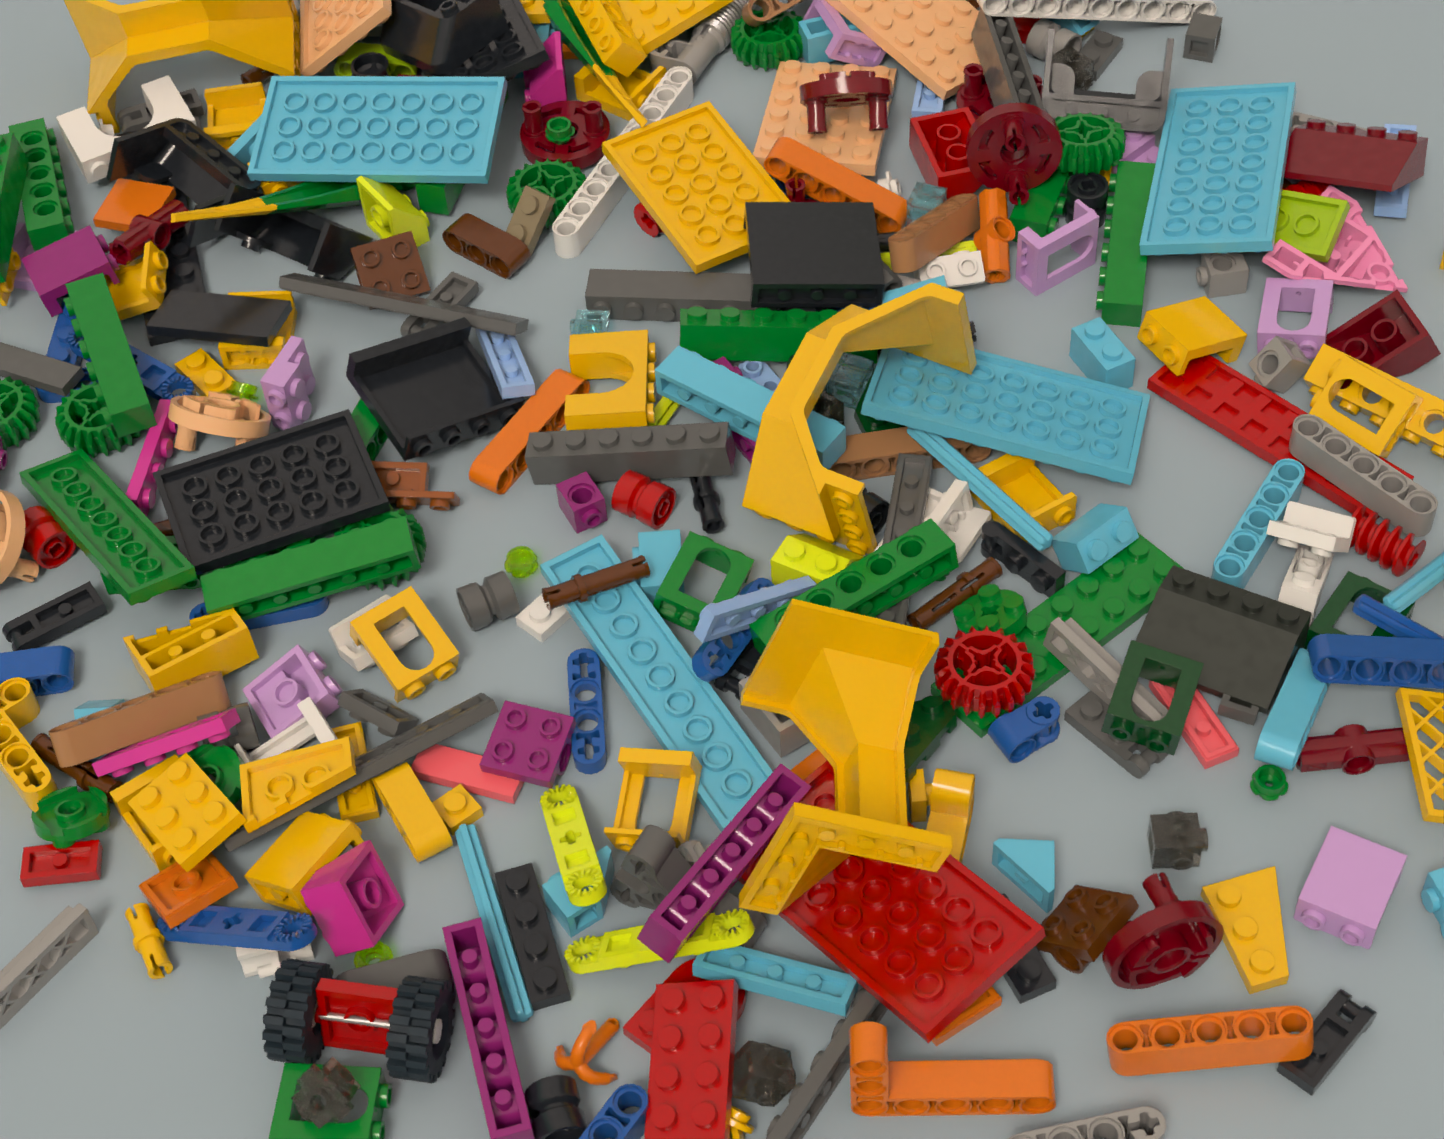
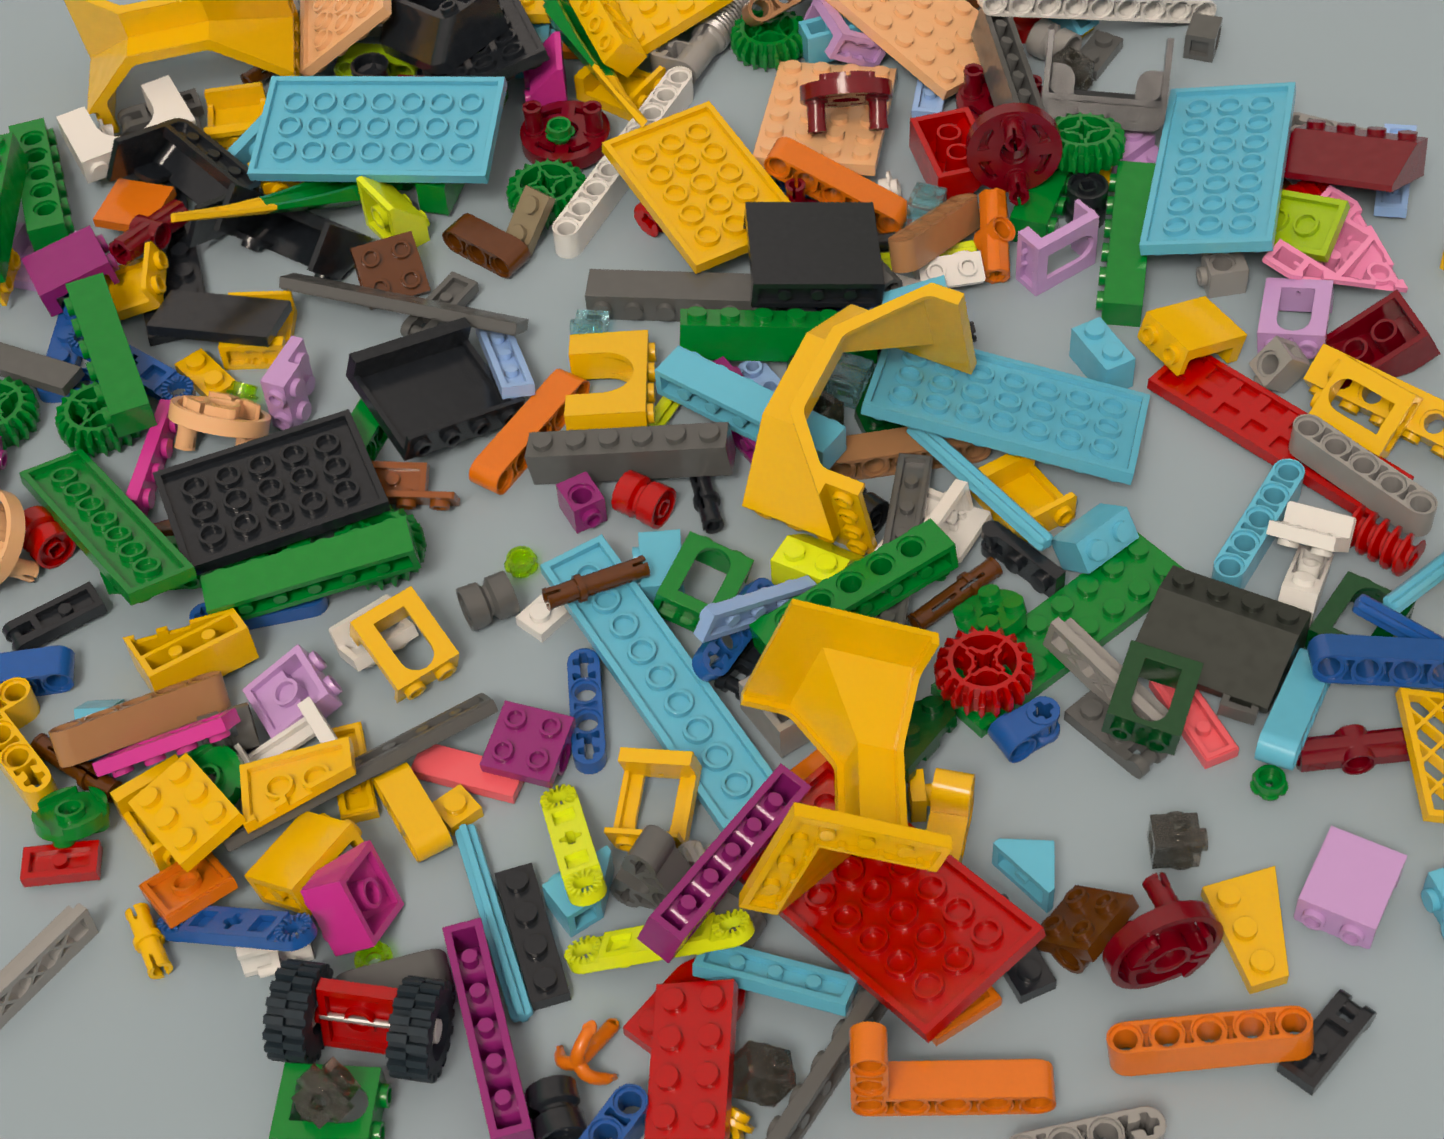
dark grey plate [337,689,419,738] -> none

